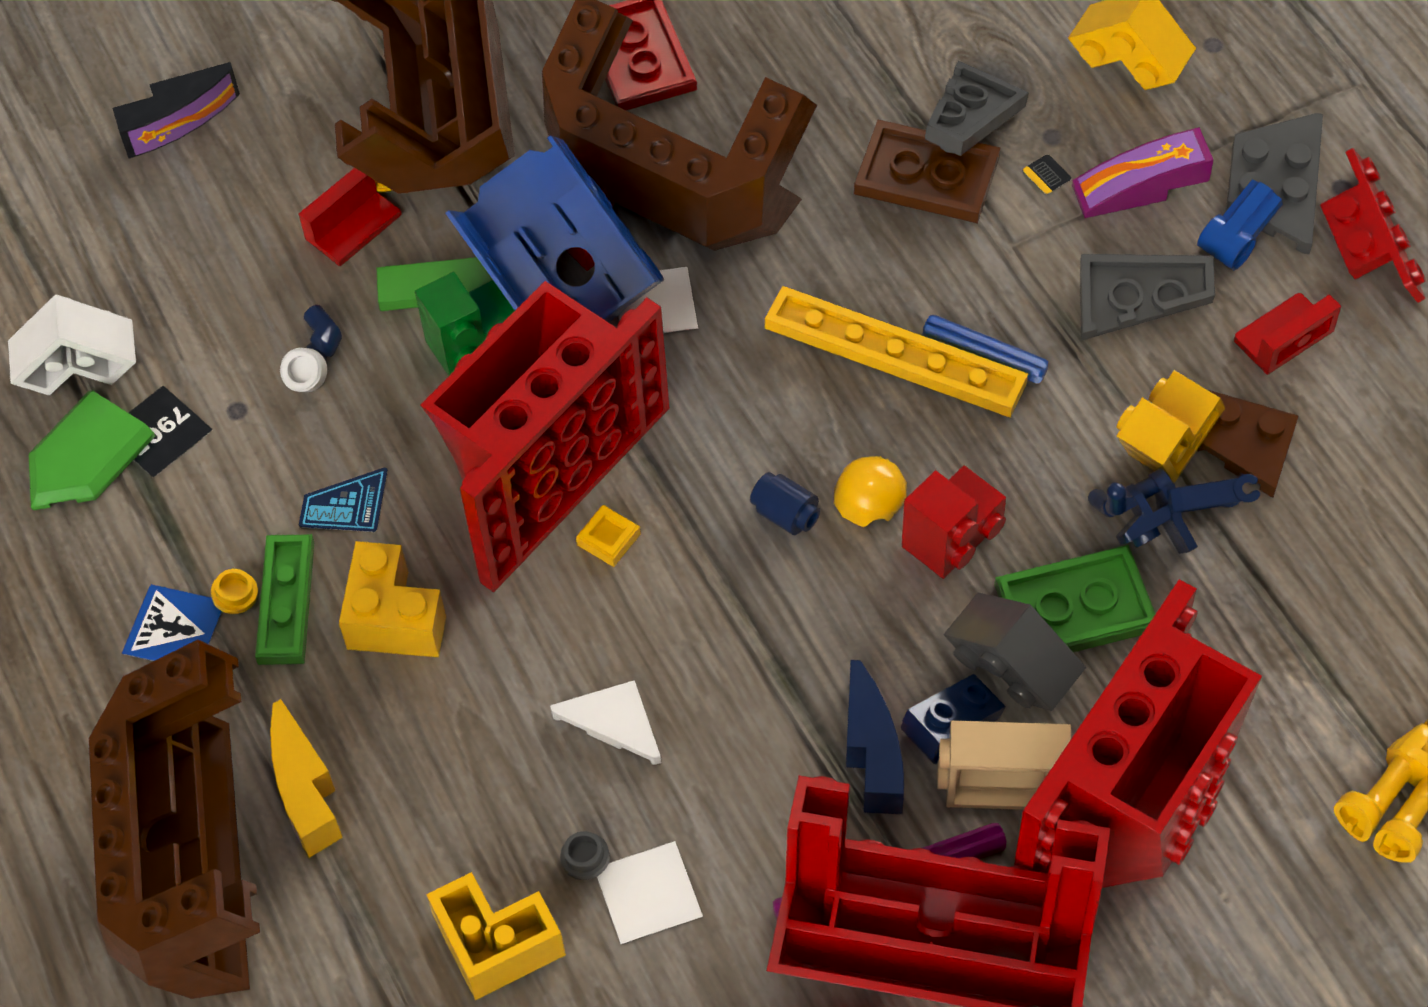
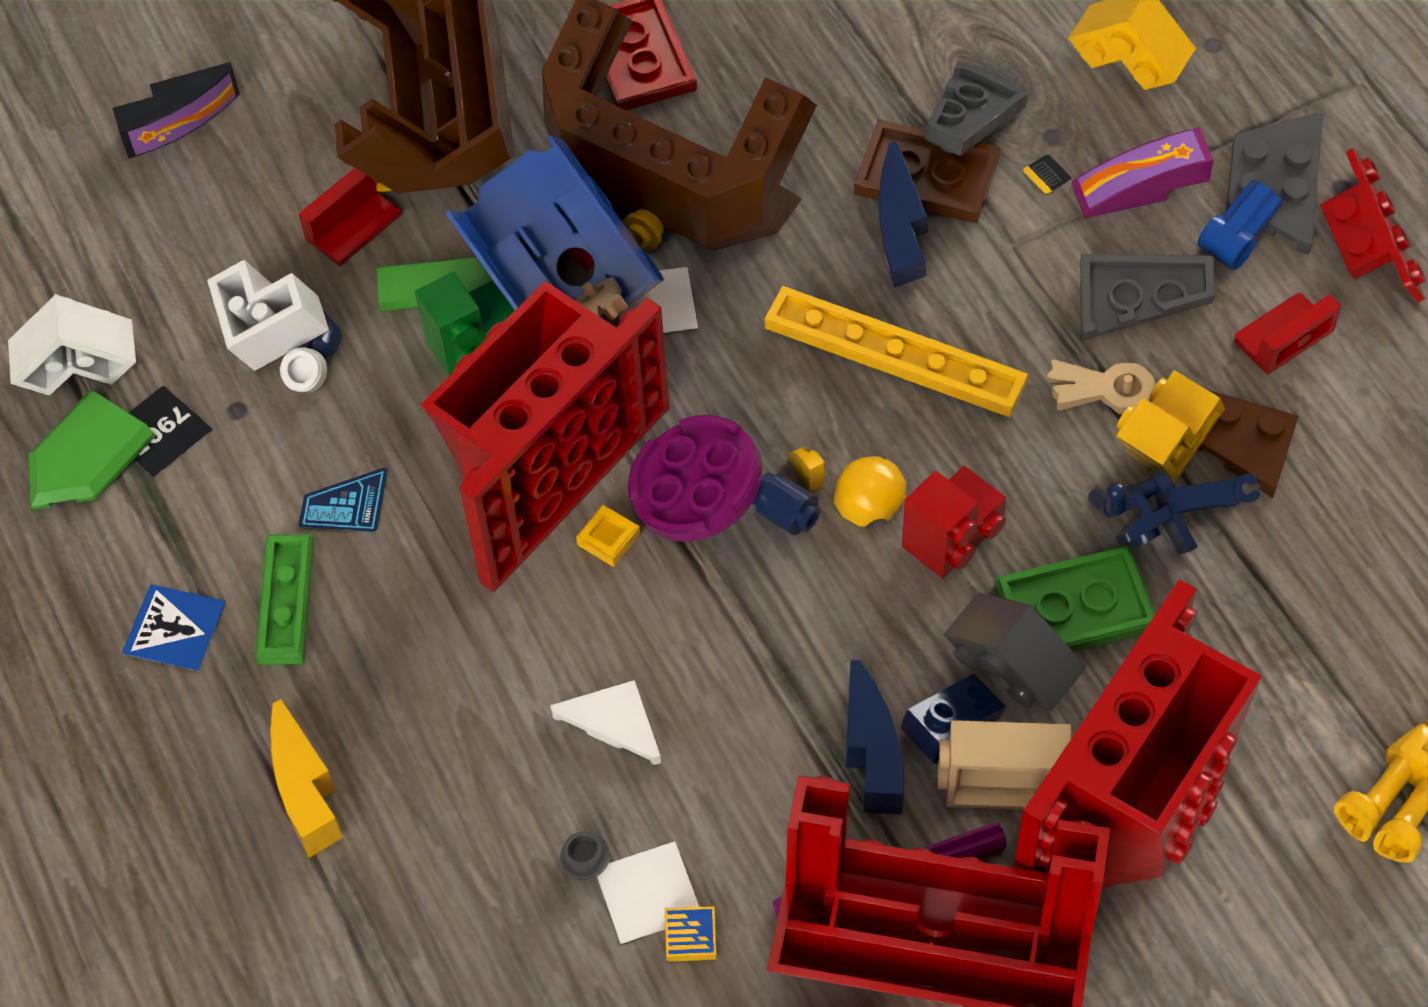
reddish brown wedge [89,639,260,999] -> none
yellow plate [211,569,258,614] -> none
yellow brick [339,541,446,658] -> none
yellow brick [426,872,566,1000] -> none
blue axle [922,315,1048,384] -> none
none -> white brick [207,260,329,371]
none -> tan piece [575,277,628,320]
none -> yellow plate [622,209,664,250]
none -> magenta tile [628,415,762,541]
none -> tile [665,906,717,962]
none -> yellow tile [788,446,825,492]
none -> dark blue slope [879,141,928,288]
none -> tan piece [1046,360,1155,414]

